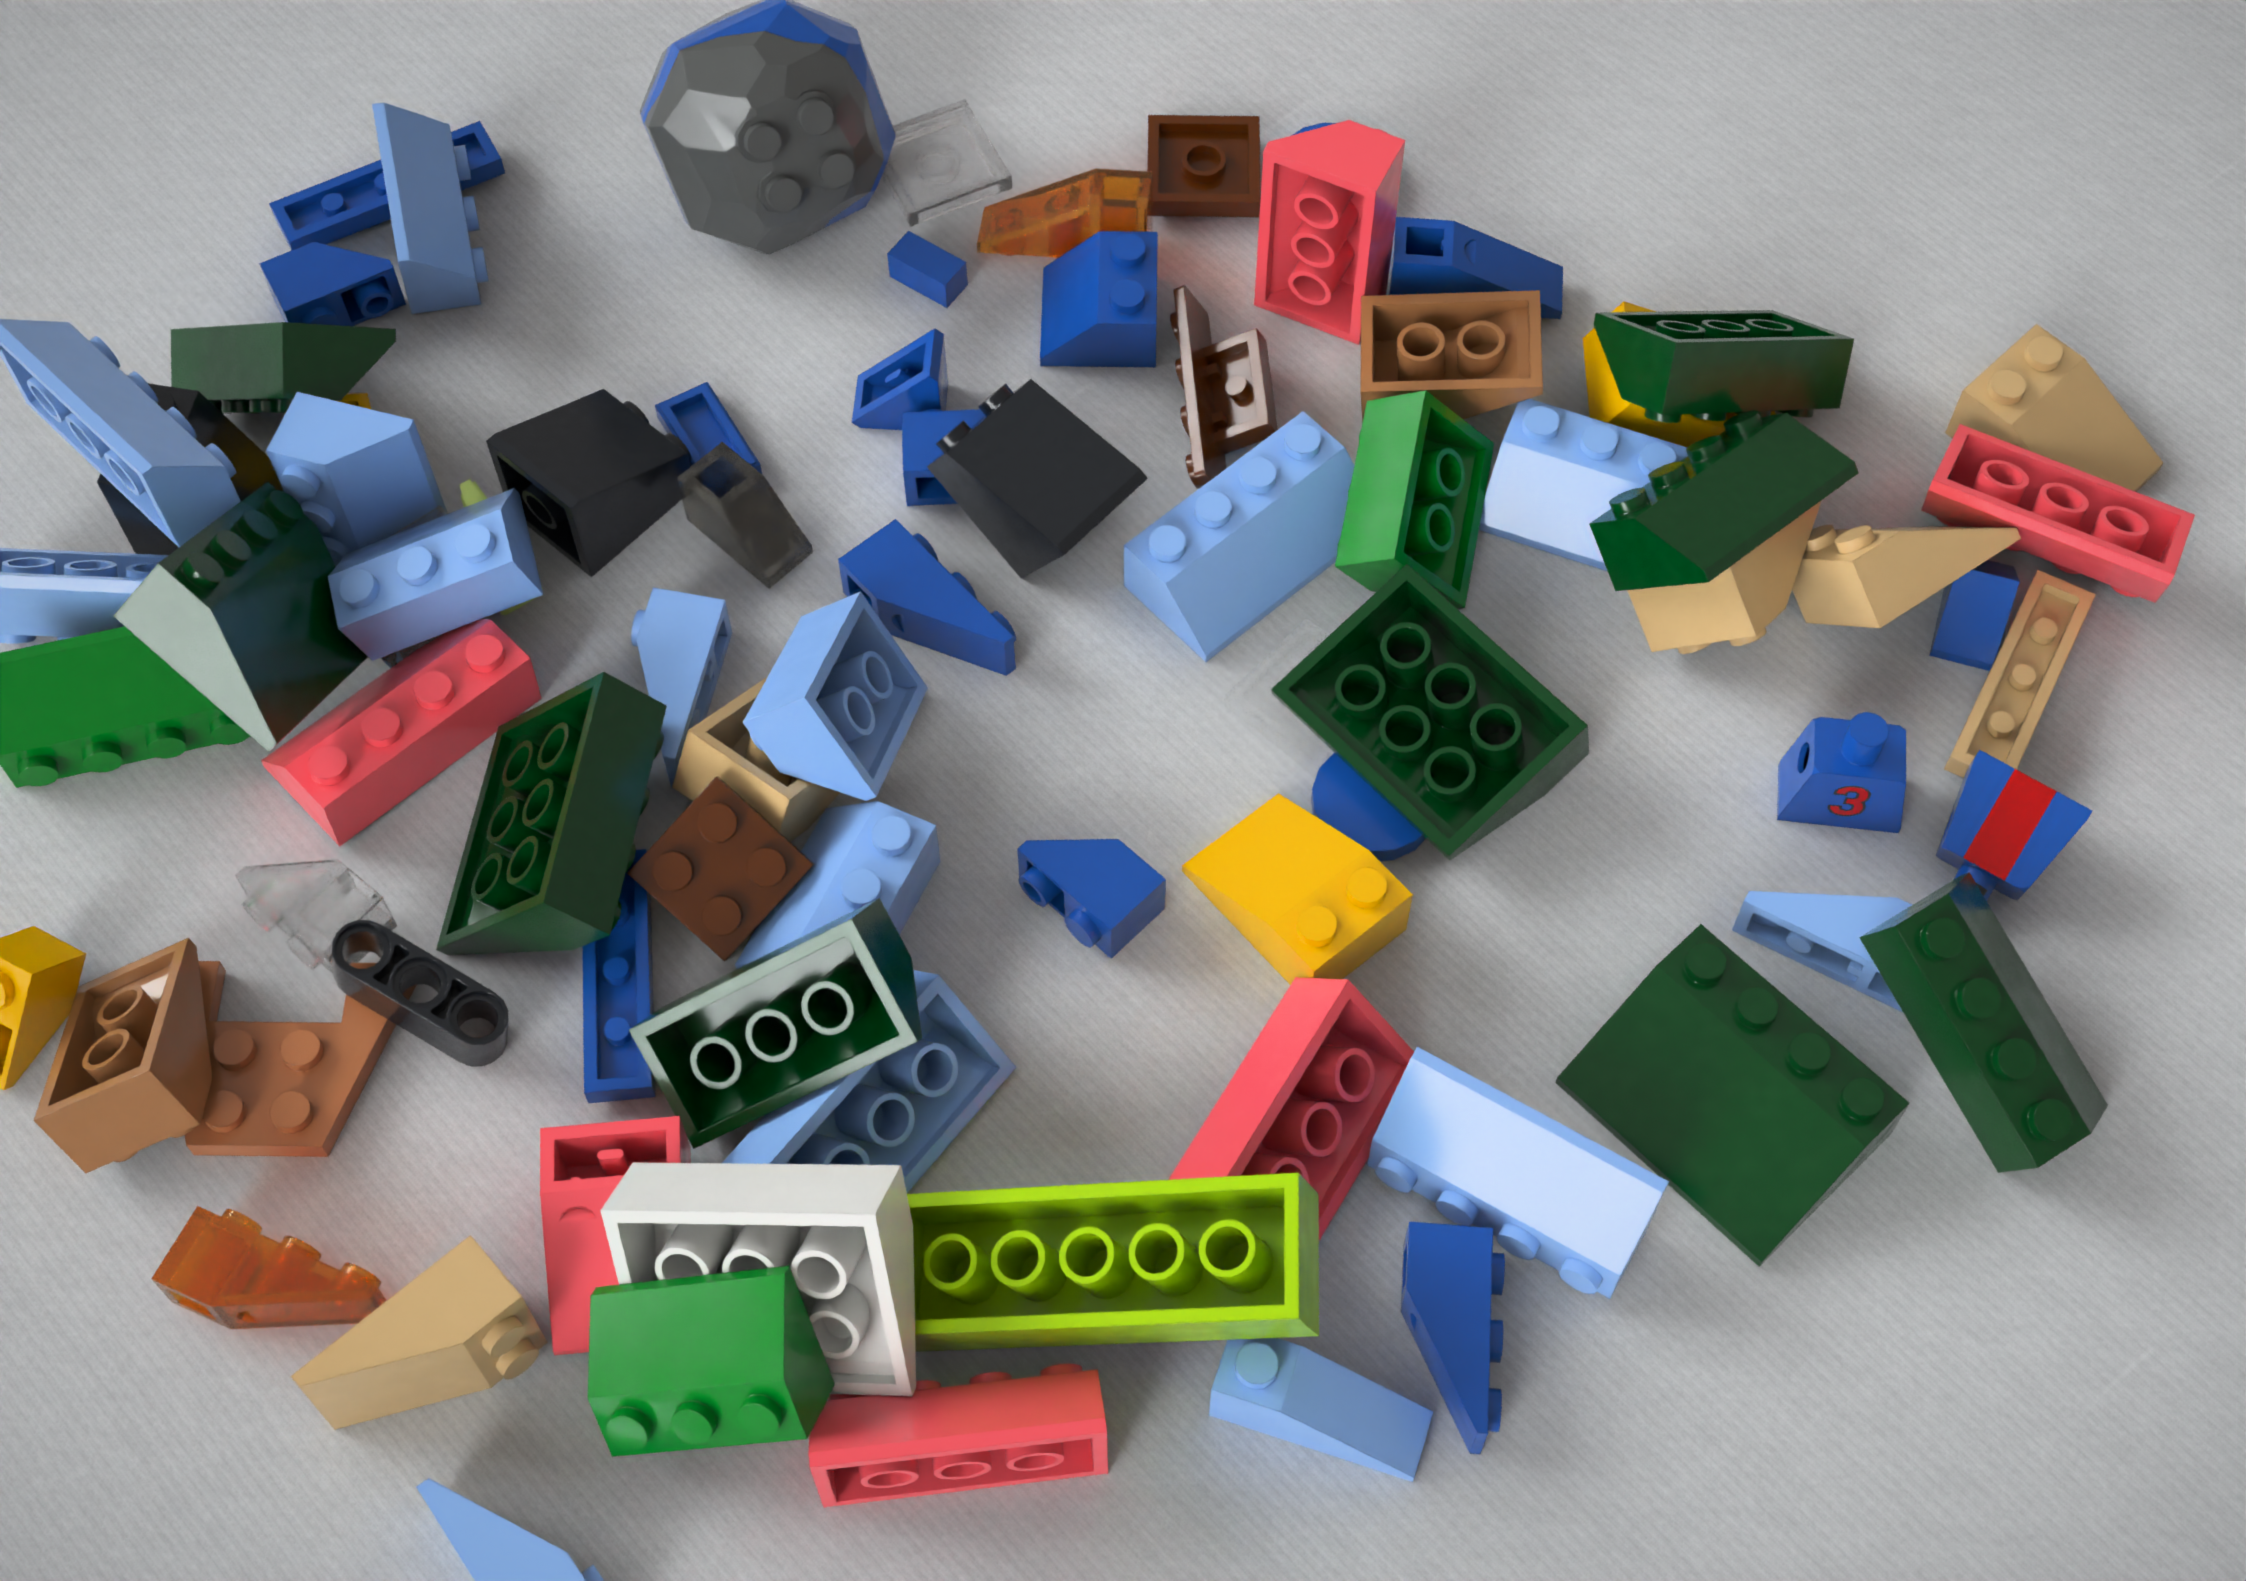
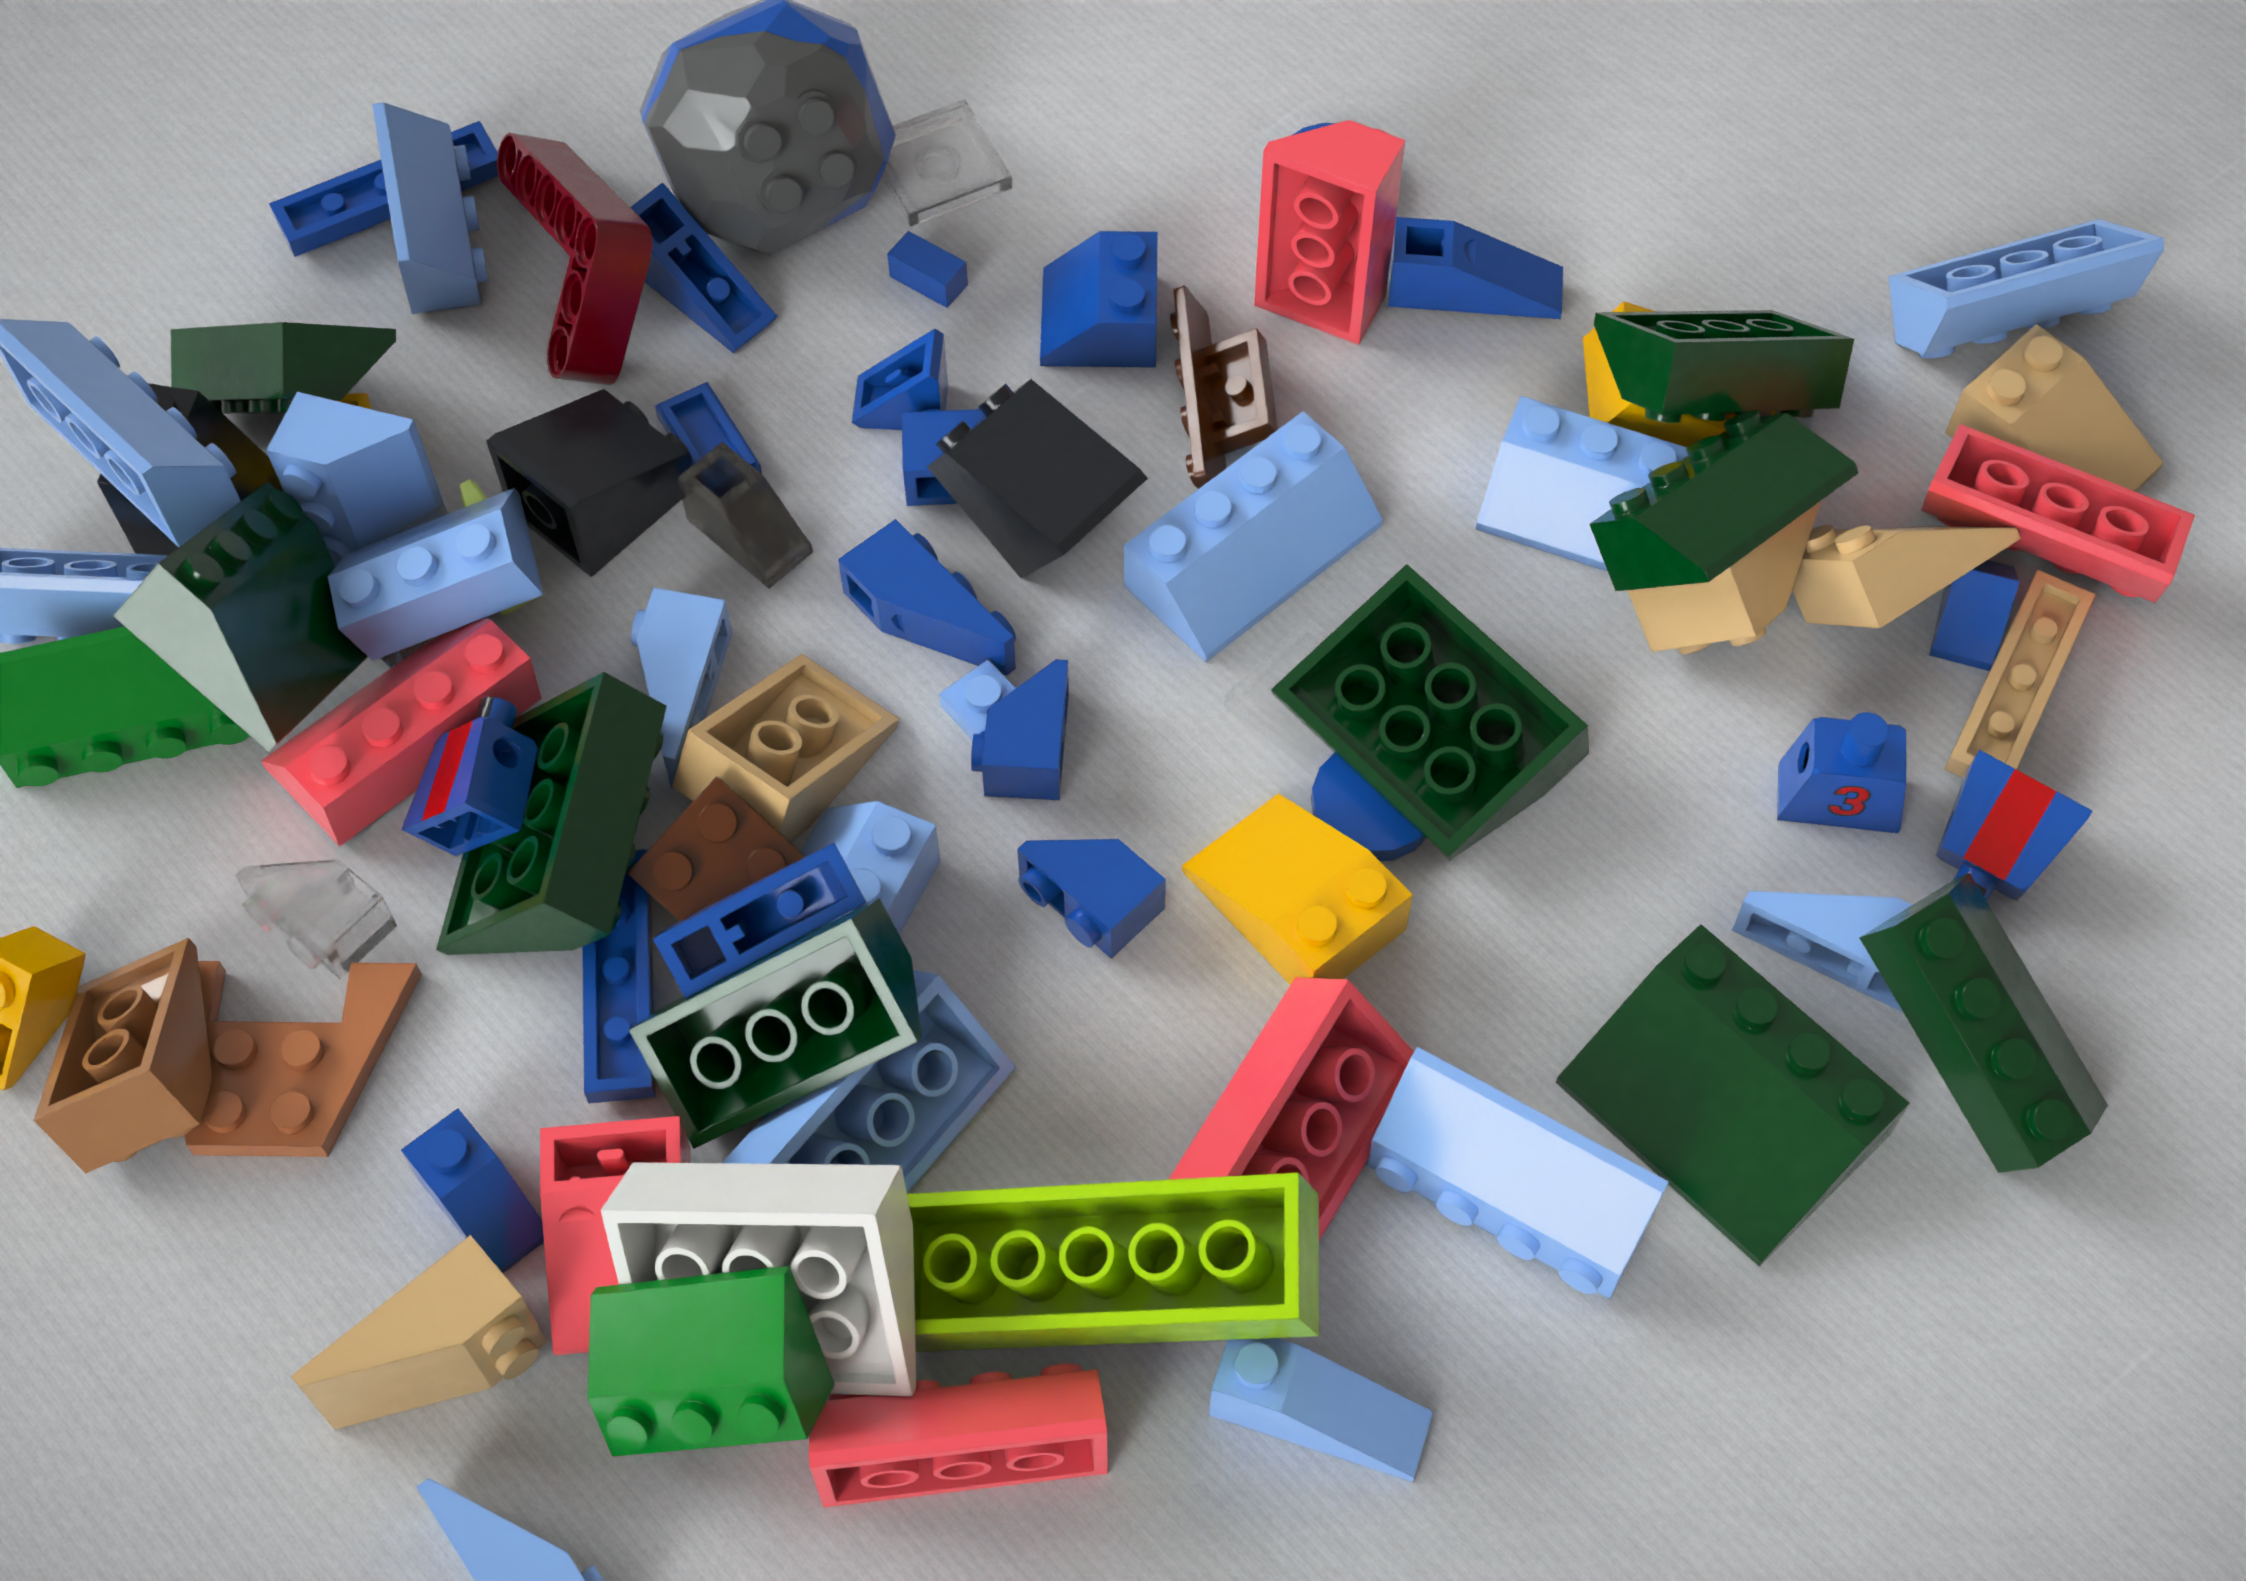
clear orange slope [151,1206,387,1329] -> none
blue slope [259,242,406,326] -> none
black beam [332,920,508,1067] -> none
light blue slope [742,591,928,801] -> none
clear orange slope [977,168,1153,258] -> none
reddish brown plate [1147,115,1260,217] -> none
green slope [1335,390,1494,609] -> none
medium nougat slope [1360,290,1543,424] -> none
blue slope [1401,1221,1505,1454] -> none
none -> blue torso [401,697,538,856]
none -> blue slope [401,1108,544,1273]
none -> dark red beam [497,132,652,385]
none -> blue slope [630,182,778,354]
none -> blue slope [653,842,866,999]
none -> light blue plate [939,660,1016,740]
none -> blue slope [971,659,1069,800]
none -> light blue slope [1889,219,2164,358]

